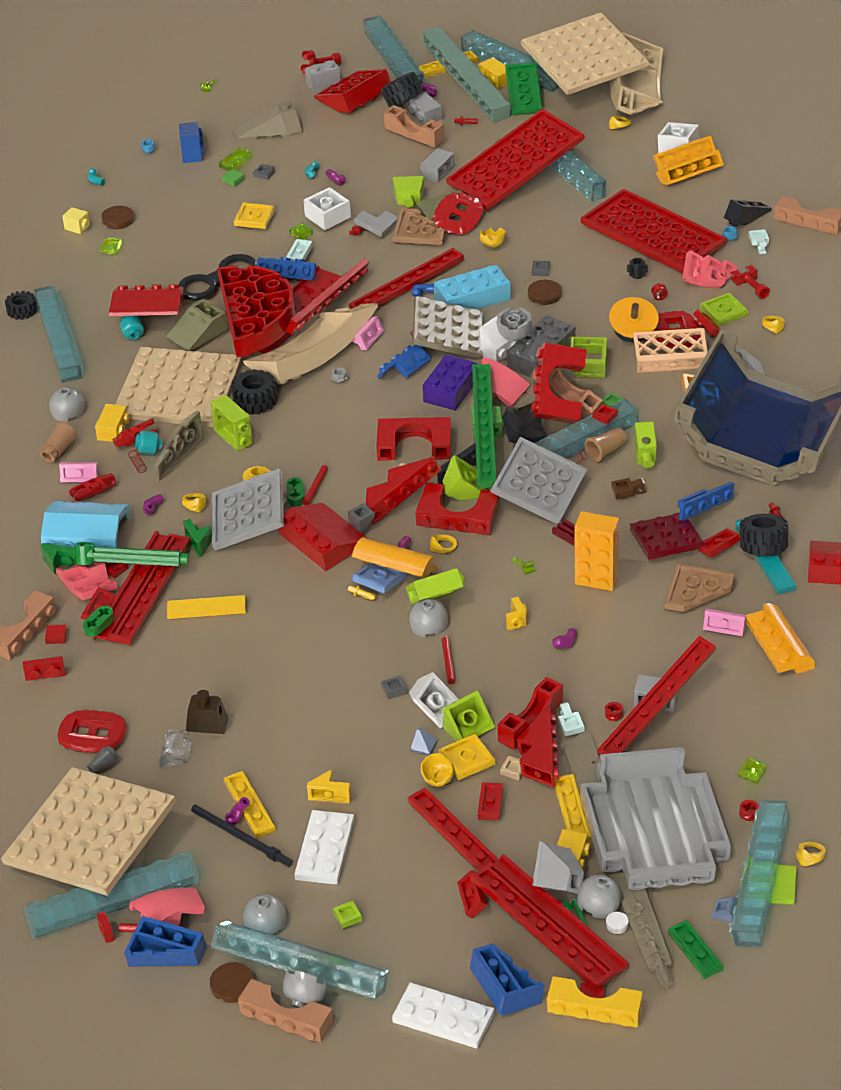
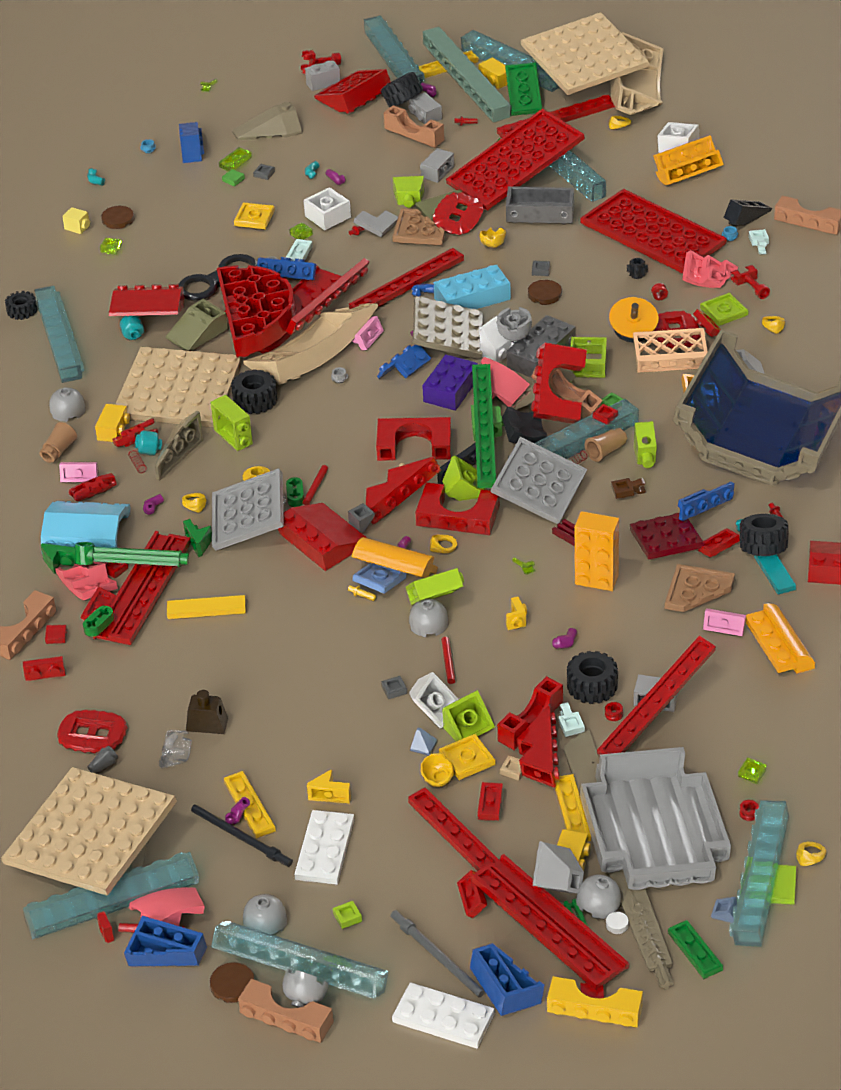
none -> dark grey bar [390,910,485,997]
none -> red plate [497,94,615,138]
none -> flat silver piece [506,187,574,224]
none -> black tyre [567,651,618,704]

